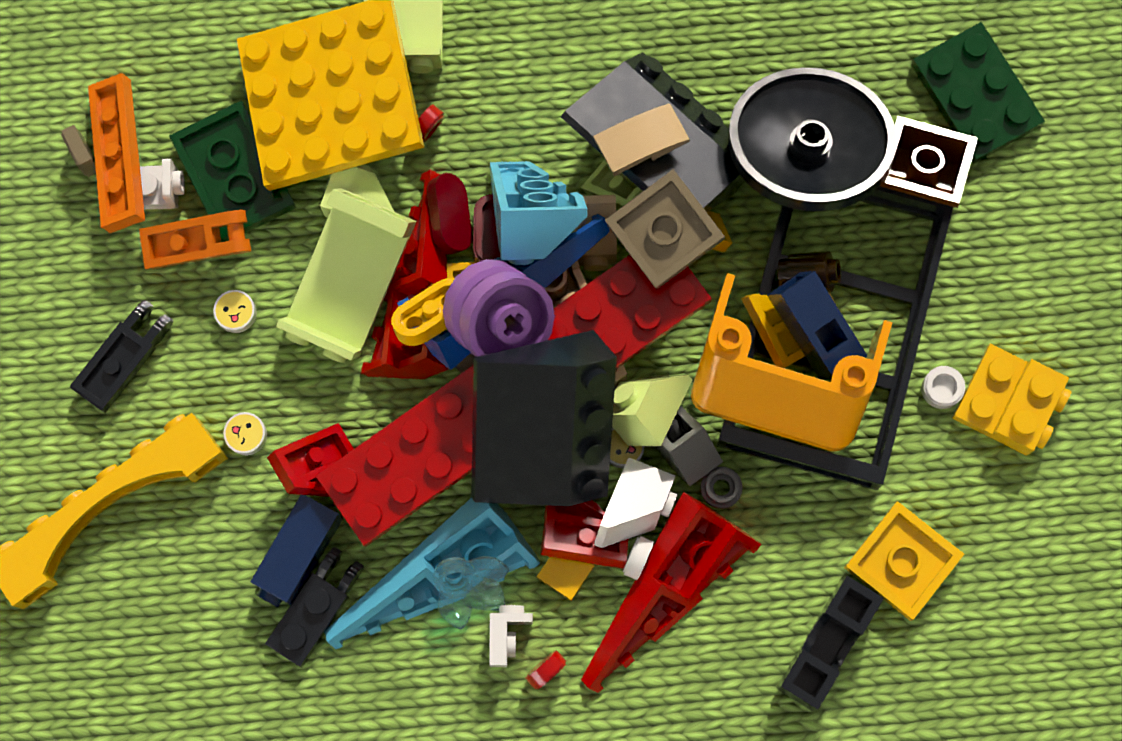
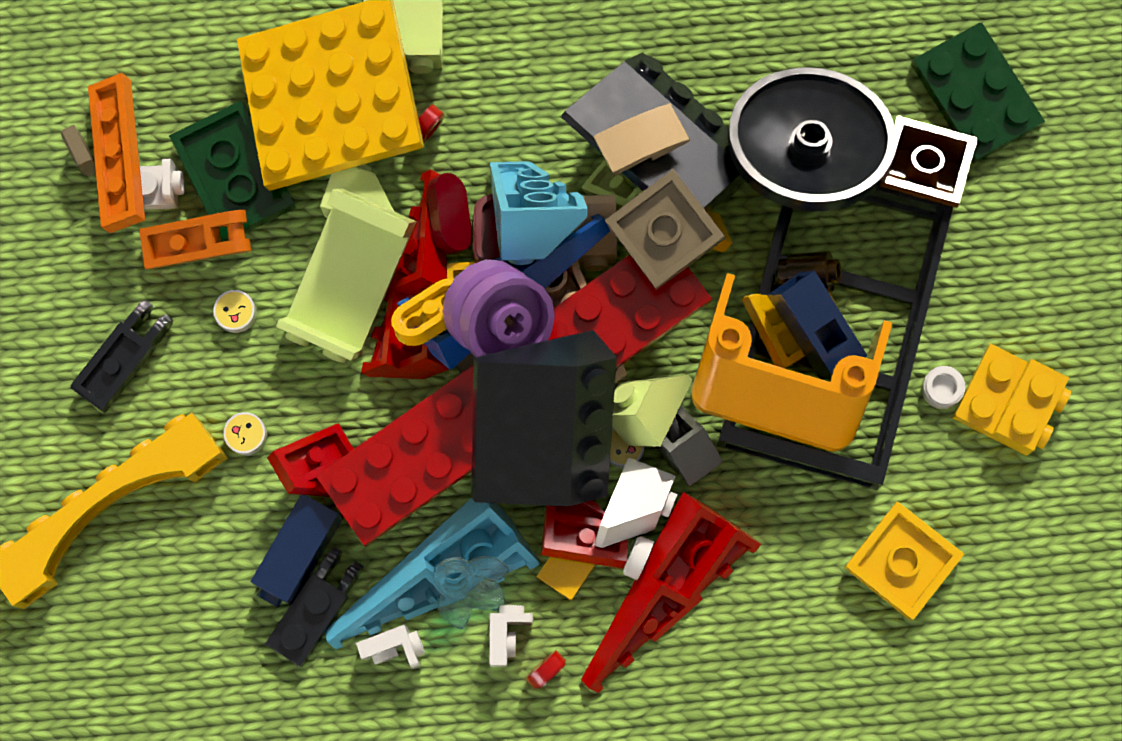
dark grey plate [700,467,743,509] -> none
black arch [776,576,884,711] -> none
none -> white bracket [356,625,425,669]

